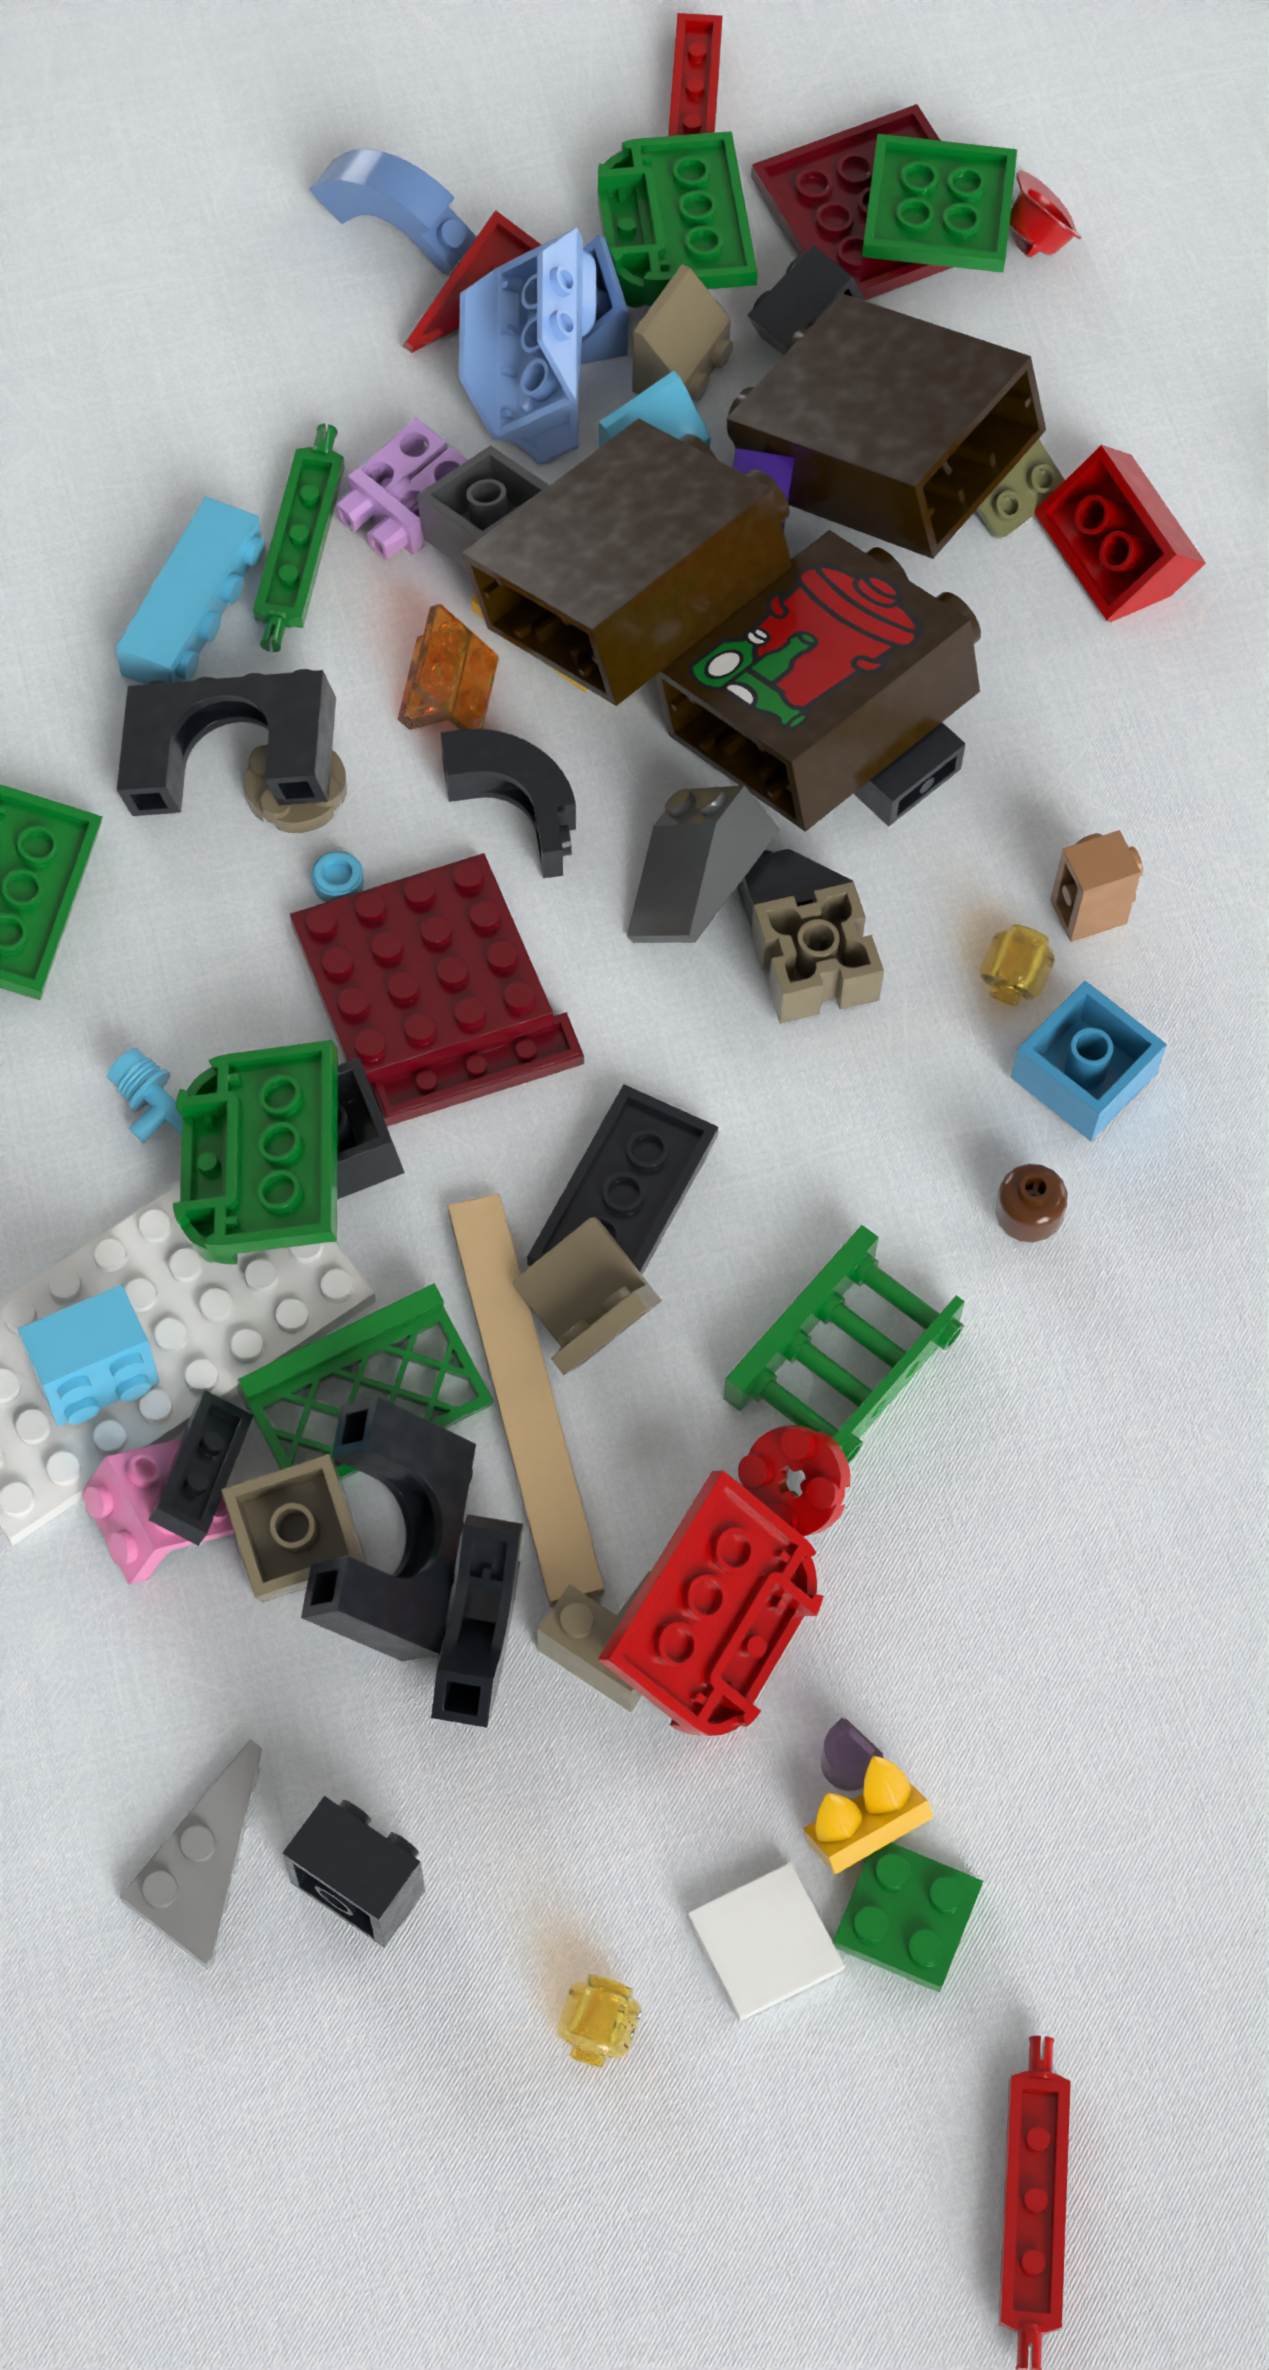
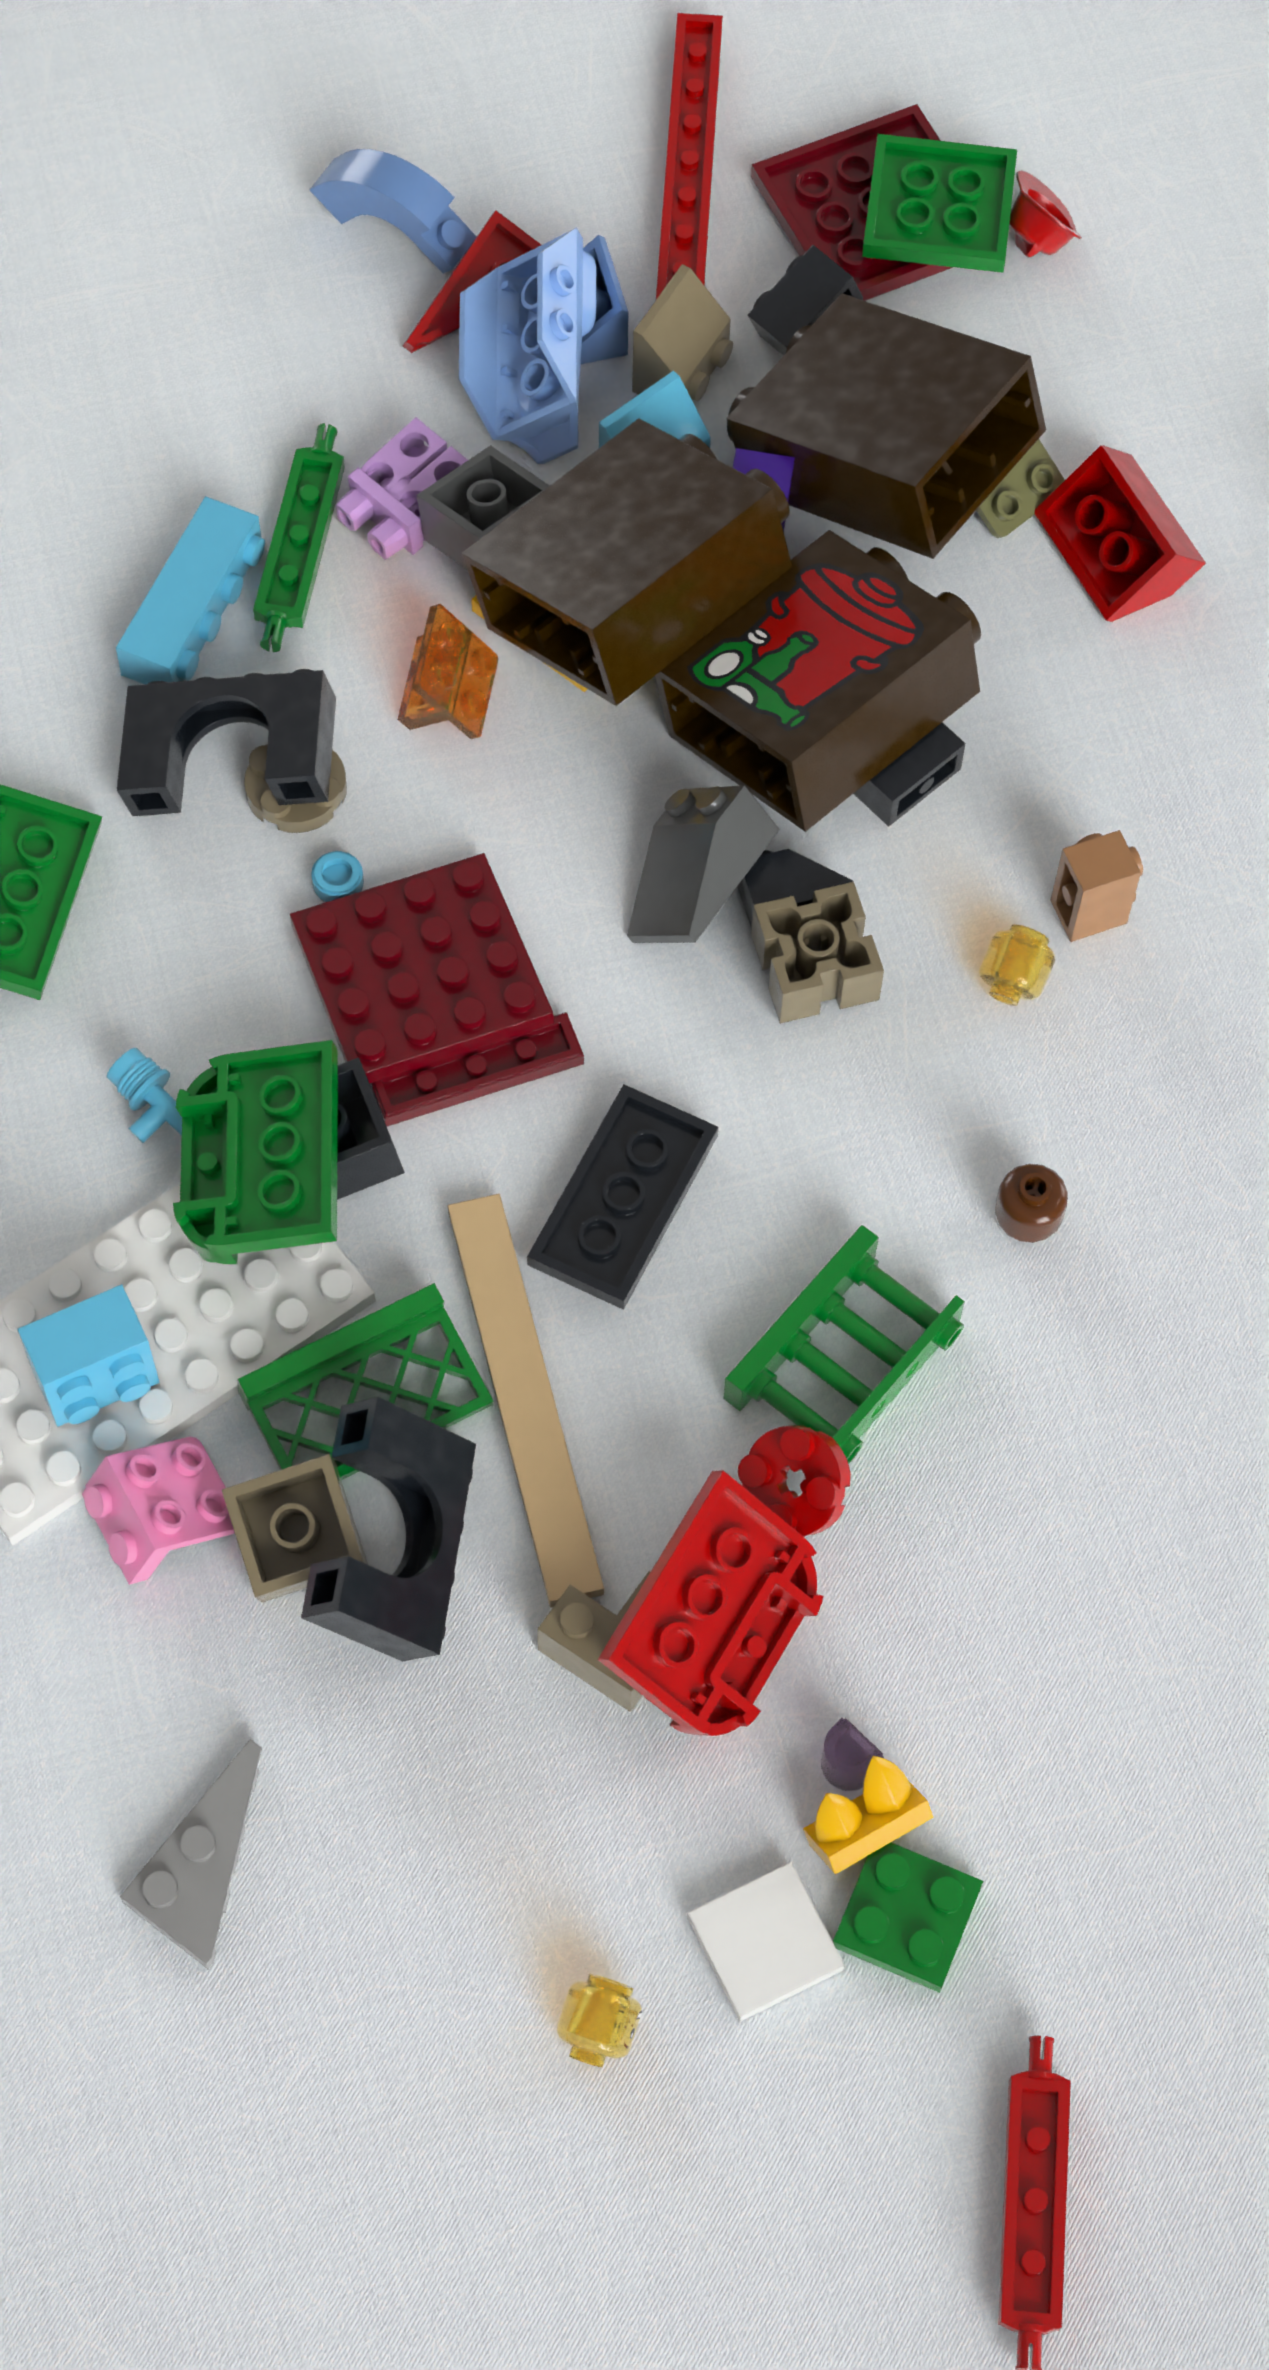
black plate [148,1390,253,1546] -> none
black brick [282,1796,425,1948] -> none
black arch [431,1514,523,1728] -> none
black arch [440,729,576,879] -> none
dark tan bracket [513,1217,662,1375] -> none
green plate [597,131,758,308] -> none
dark azure brick [1010,981,1167,1142] -> none

